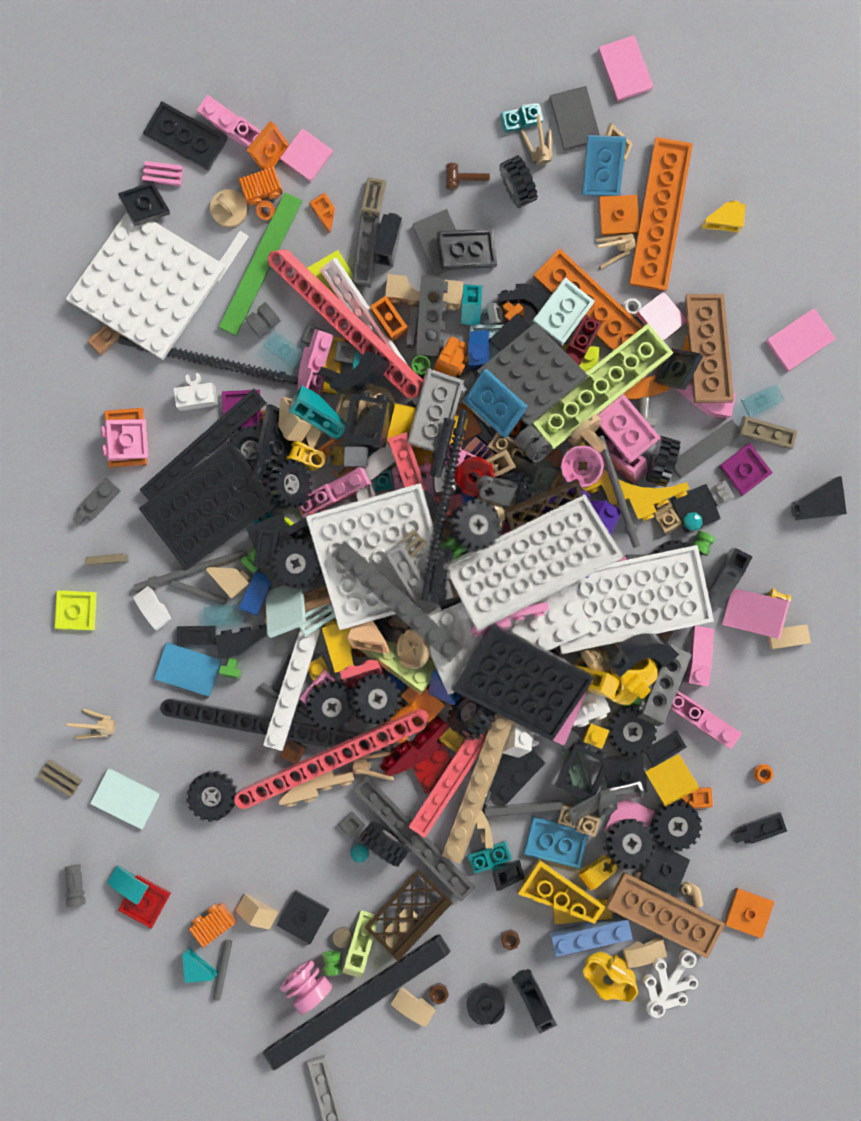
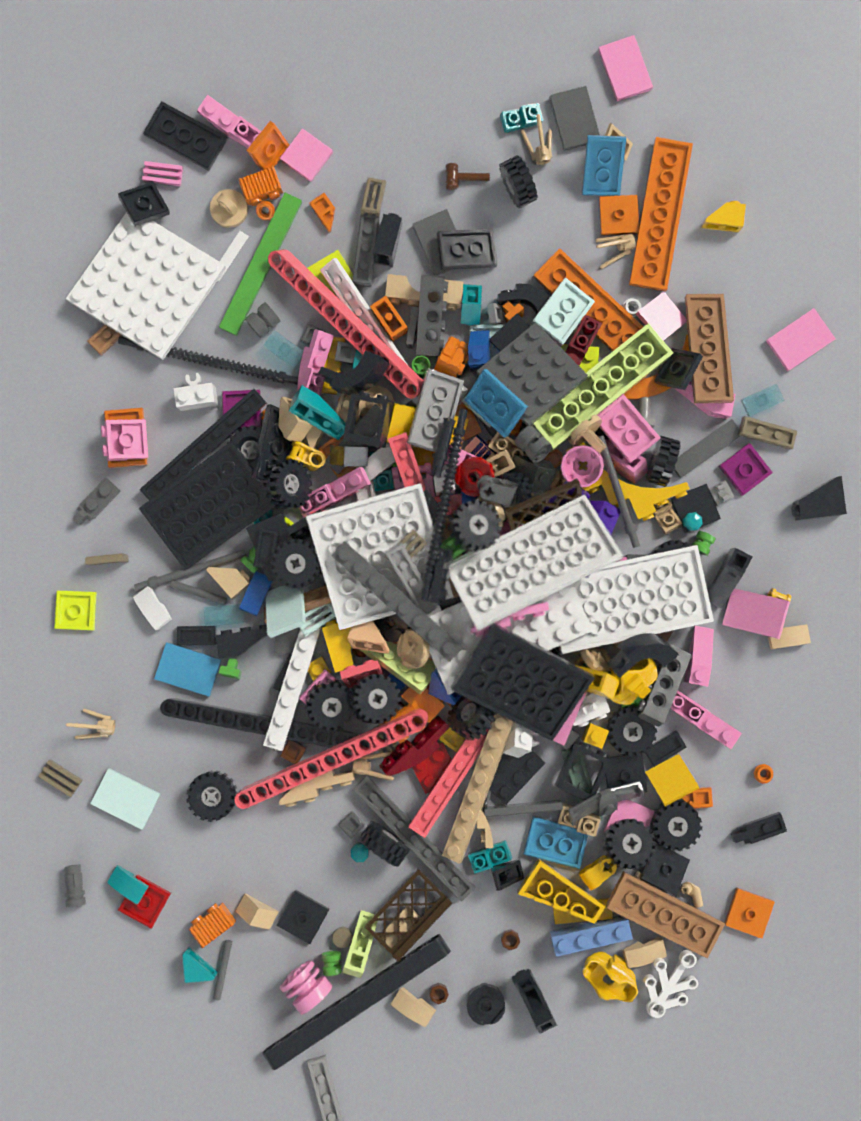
dark grey bar [259,682,309,719] -> none

